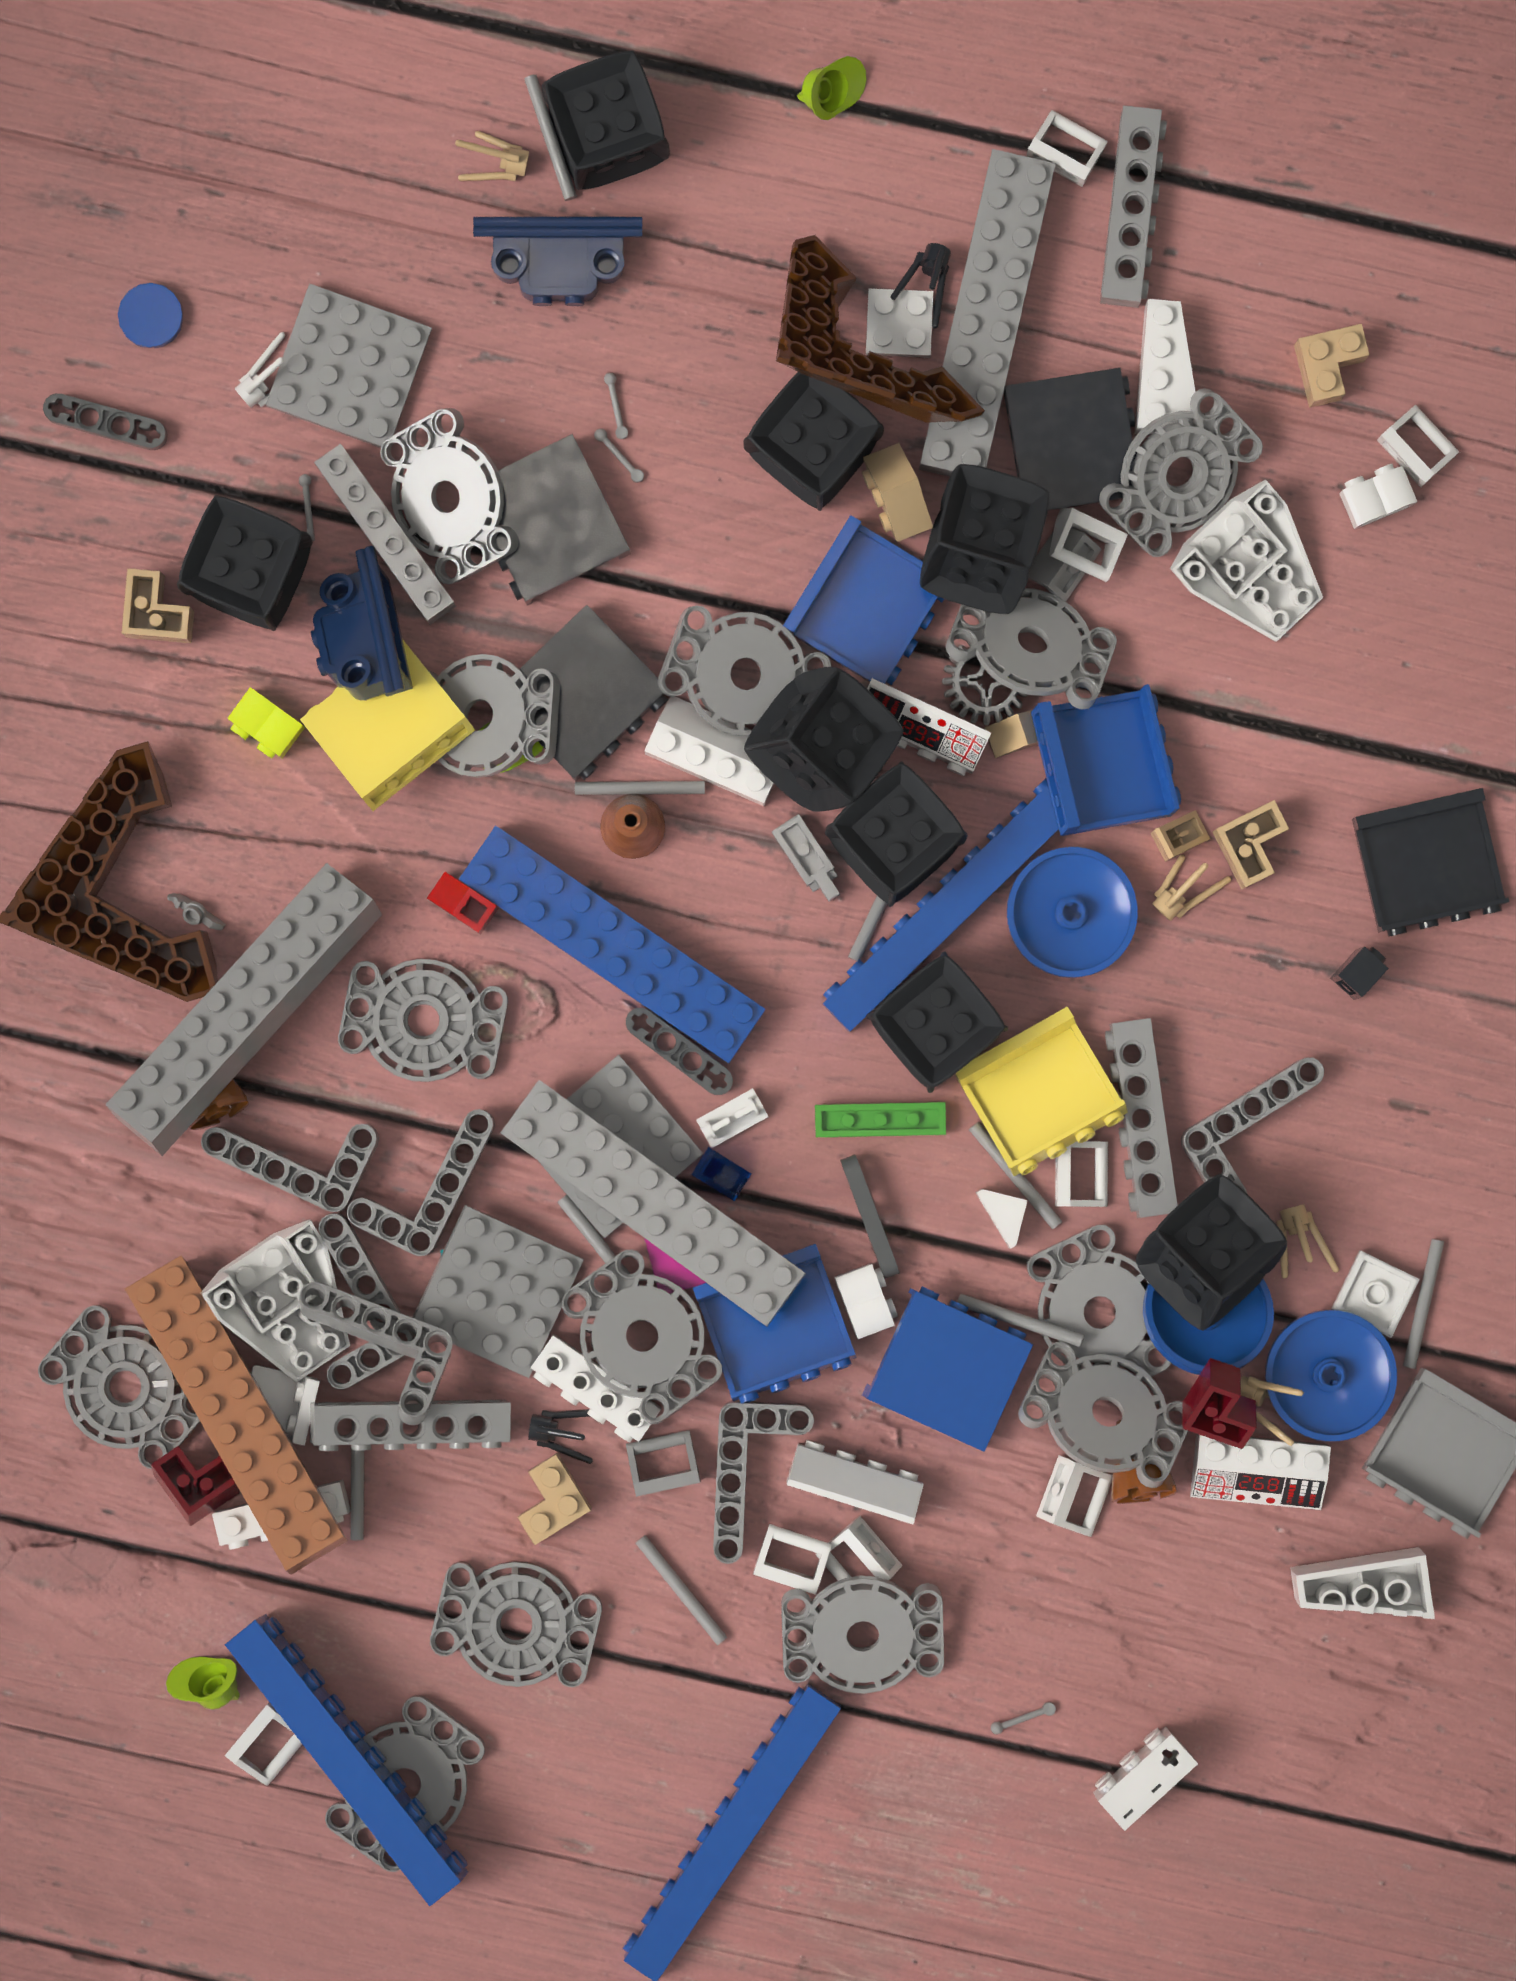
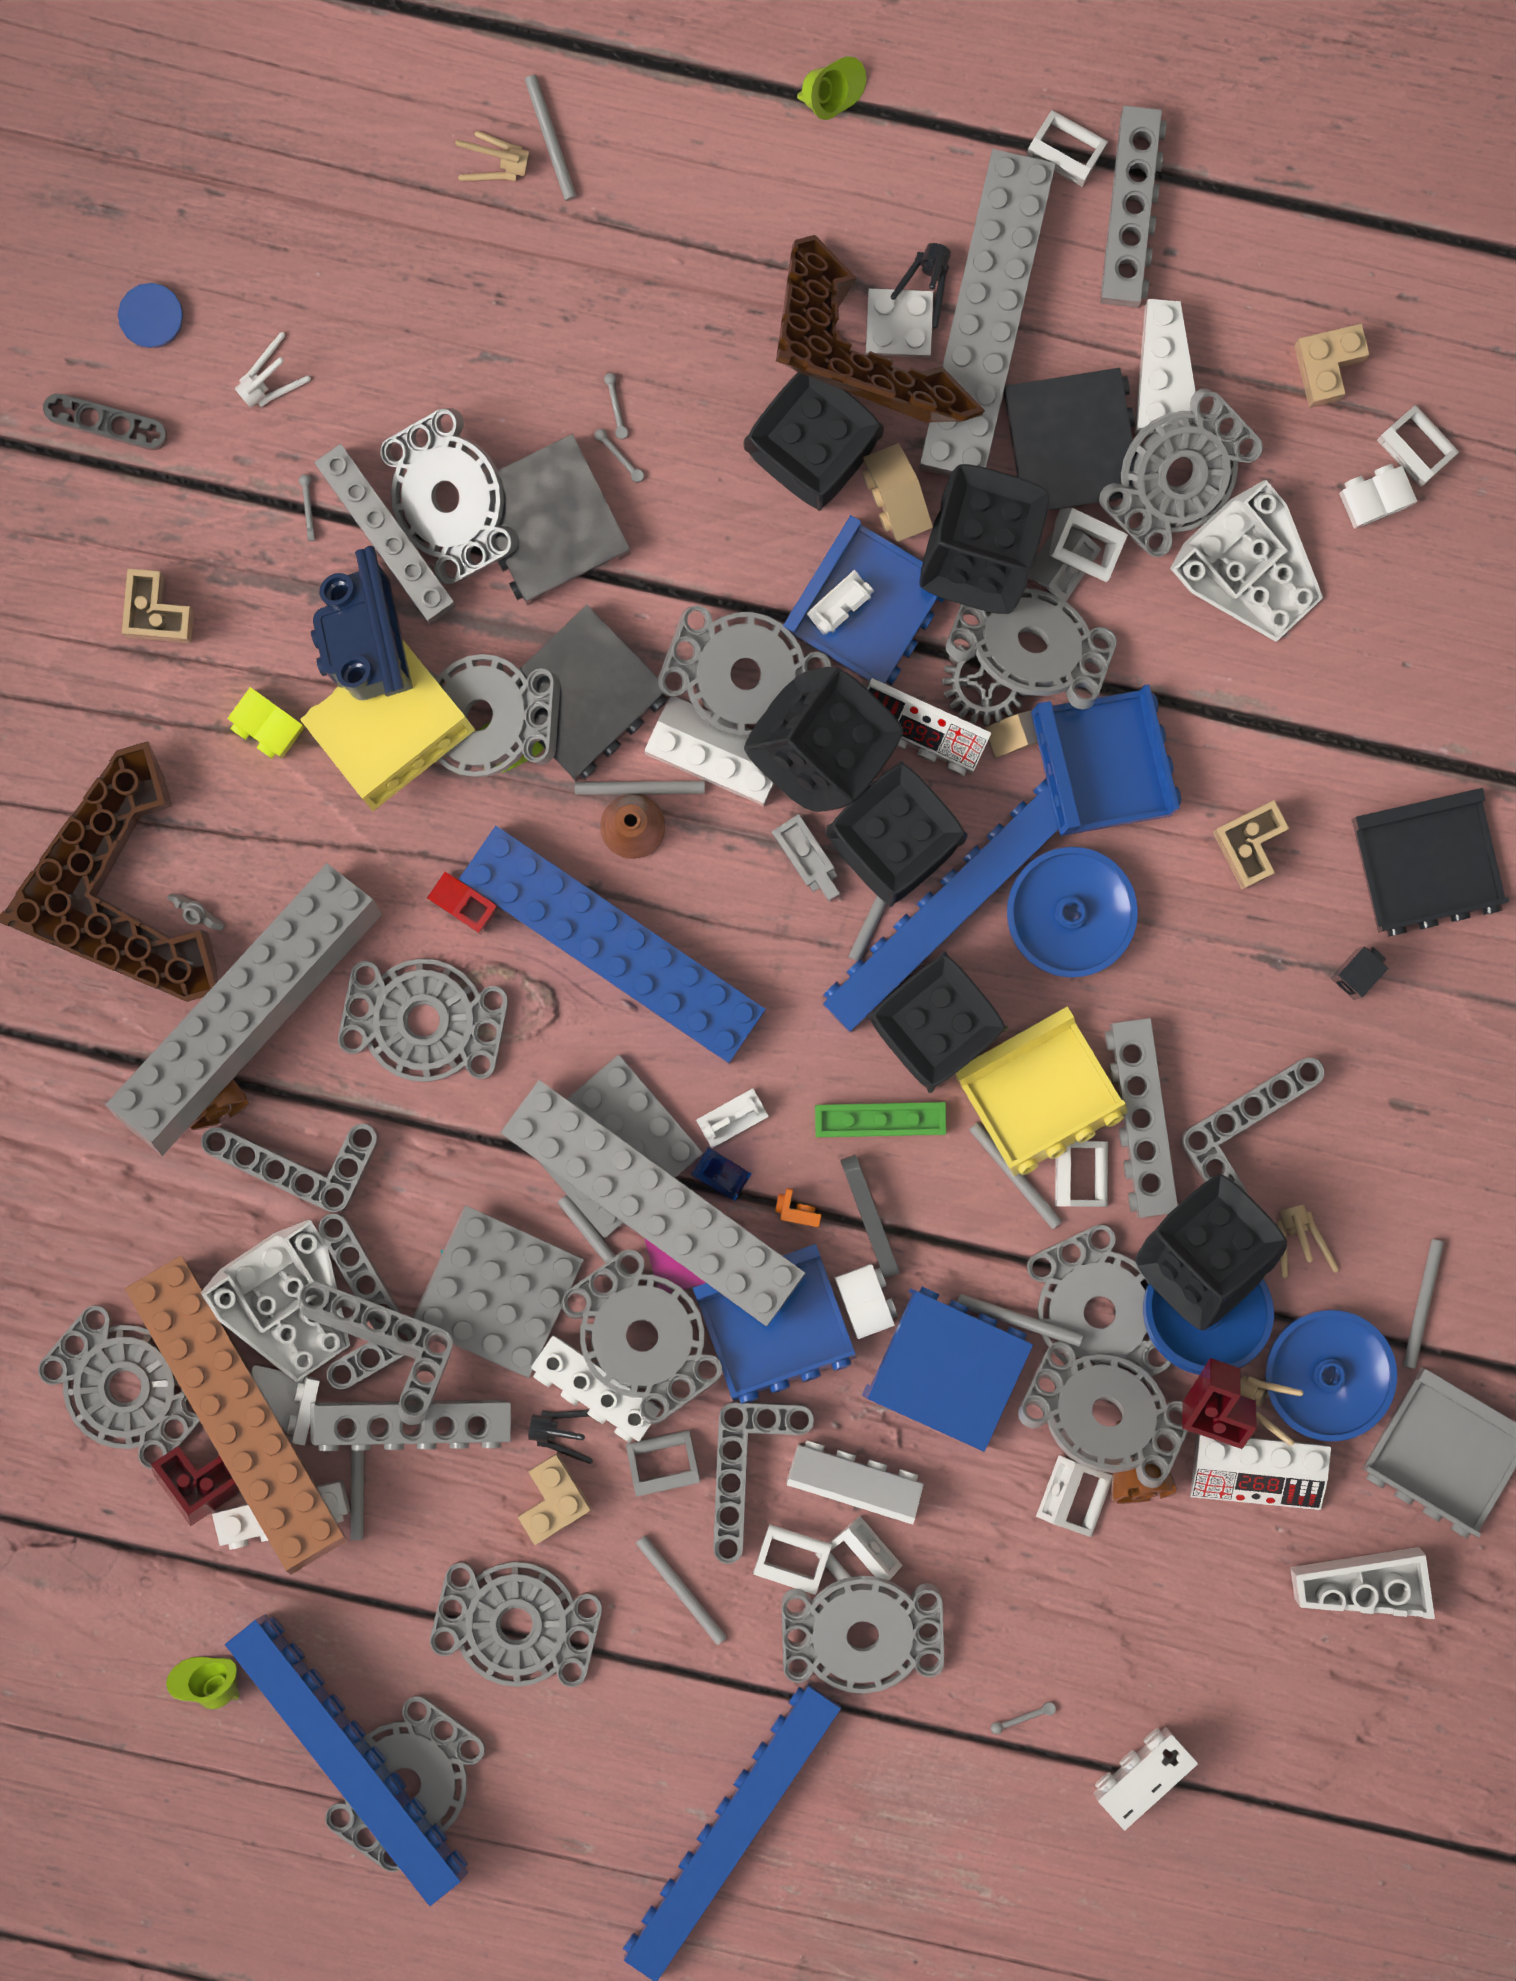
black piece [177,495,313,631] -> none
white tile [225,1702,302,1786] -> none
light grey plate [266,283,432,448] -> none
light grey beam [347,1109,495,1256] -> none
dark blue brick [473,217,643,306] -> none
black piece [542,51,670,190] -> none
dark grey beam [626,1008,733,1095] -> none
white slope [975,1189,1027,1249] -> none
tan slope [1150,810,1210,862] -> none
tan plant [1152,854,1231,921] -> none
white plate [1331,1250,1420,1338] -> none
none -> orange bracket [775,1188,821,1228]
none -> white hinge [806,570,874,635]

